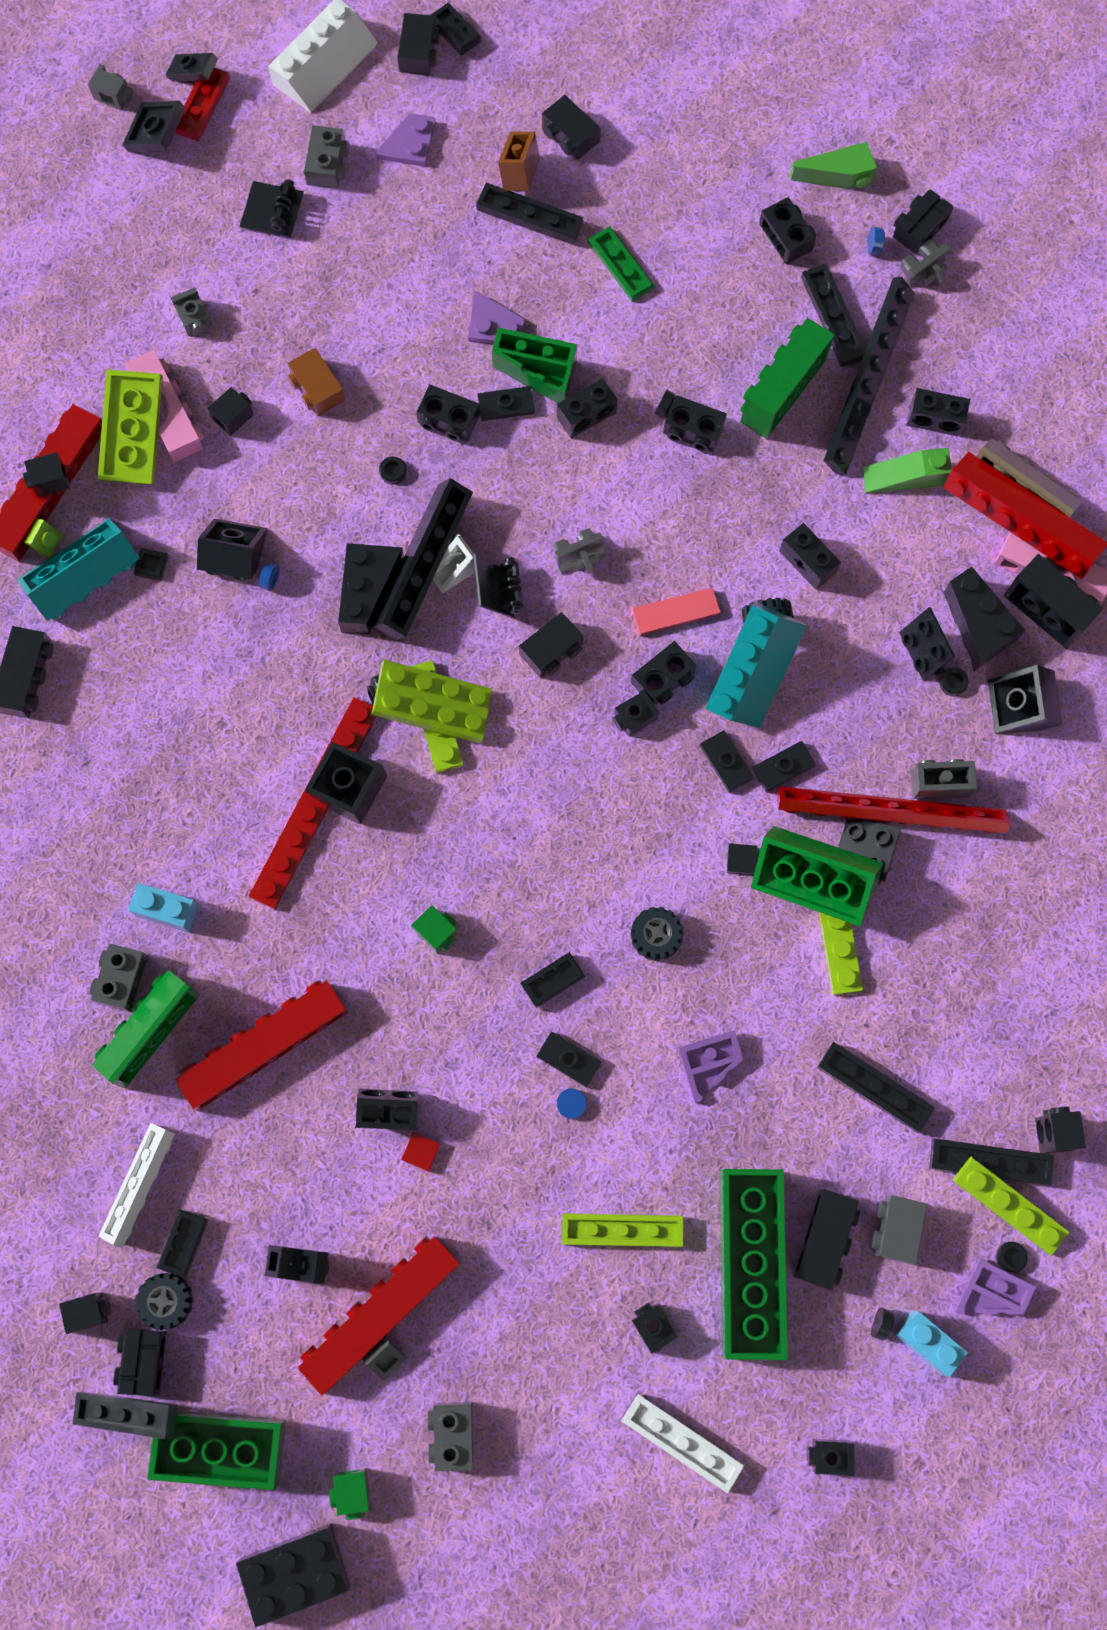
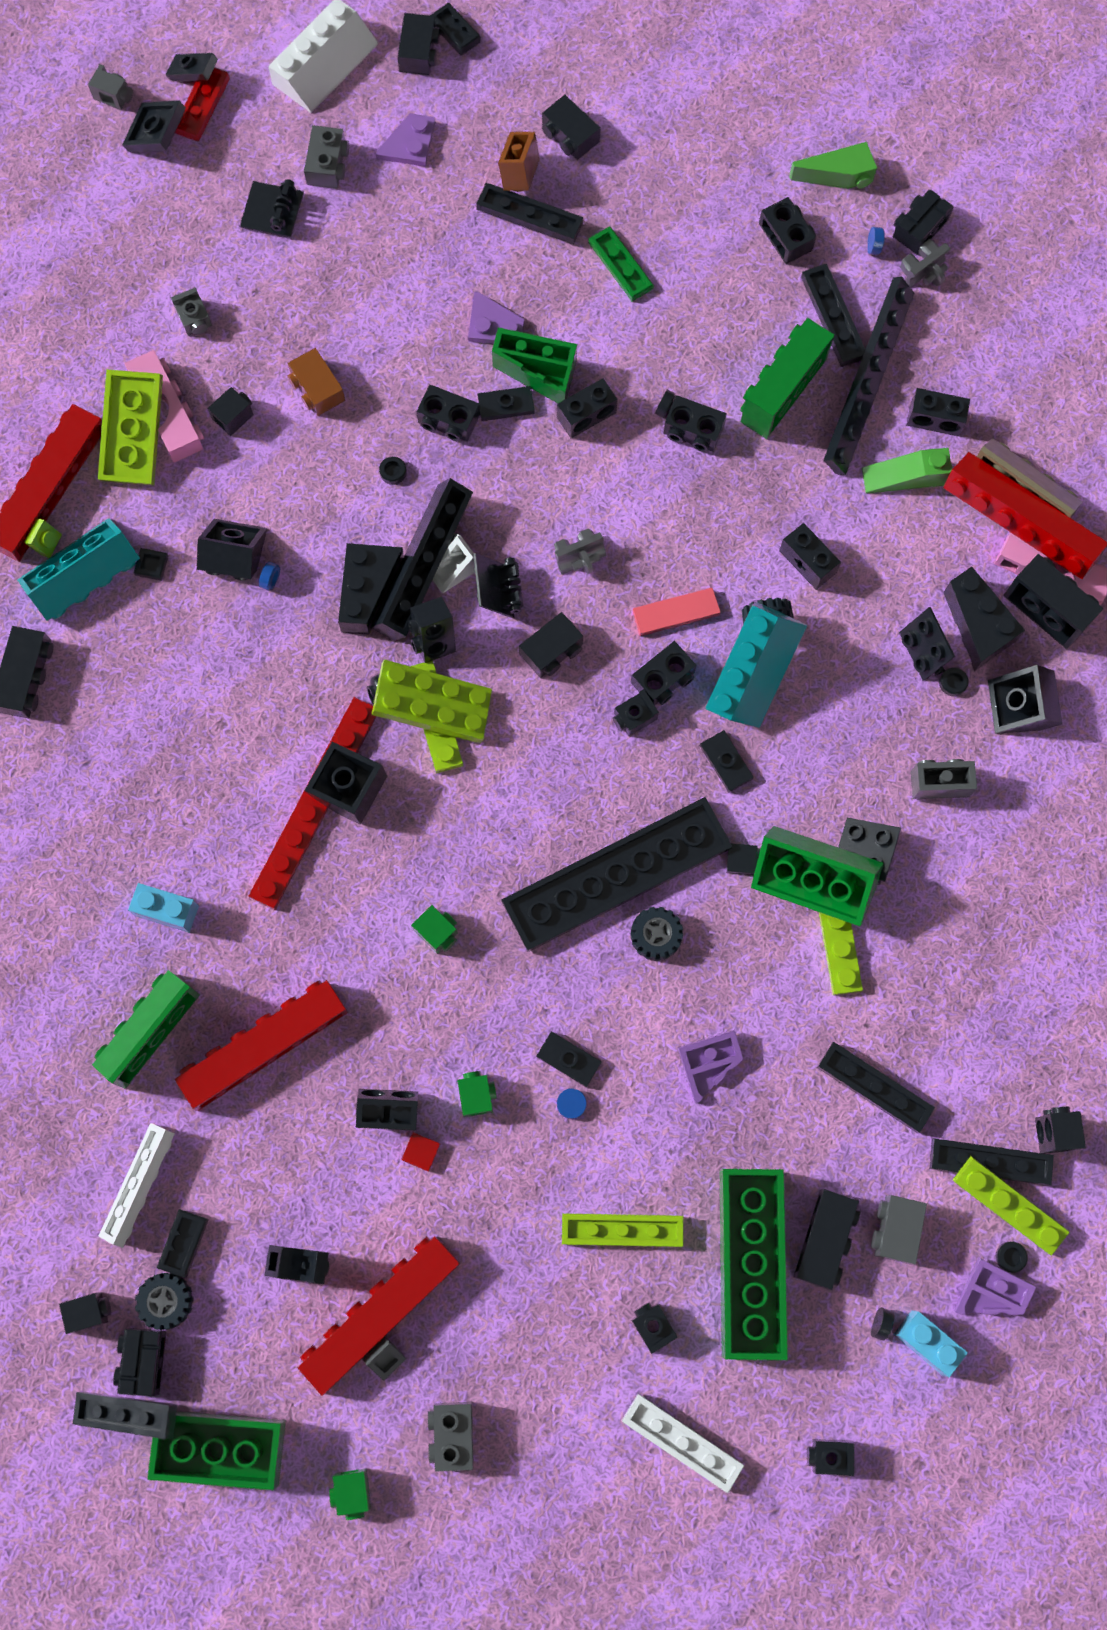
black brick [23,452,71,497] -> none
dark grey brick [90,943,148,1012] -> none
black brick [236,1523,351,1628] -> none
black plate [520,952,585,1009] -> none
black plate [752,741,816,792] -> none
red plate [777,786,1010,834] -> none
none -> black brick [408,596,456,663]
none -> green brick [457,1071,497,1118]
none -> black plate [501,797,733,952]

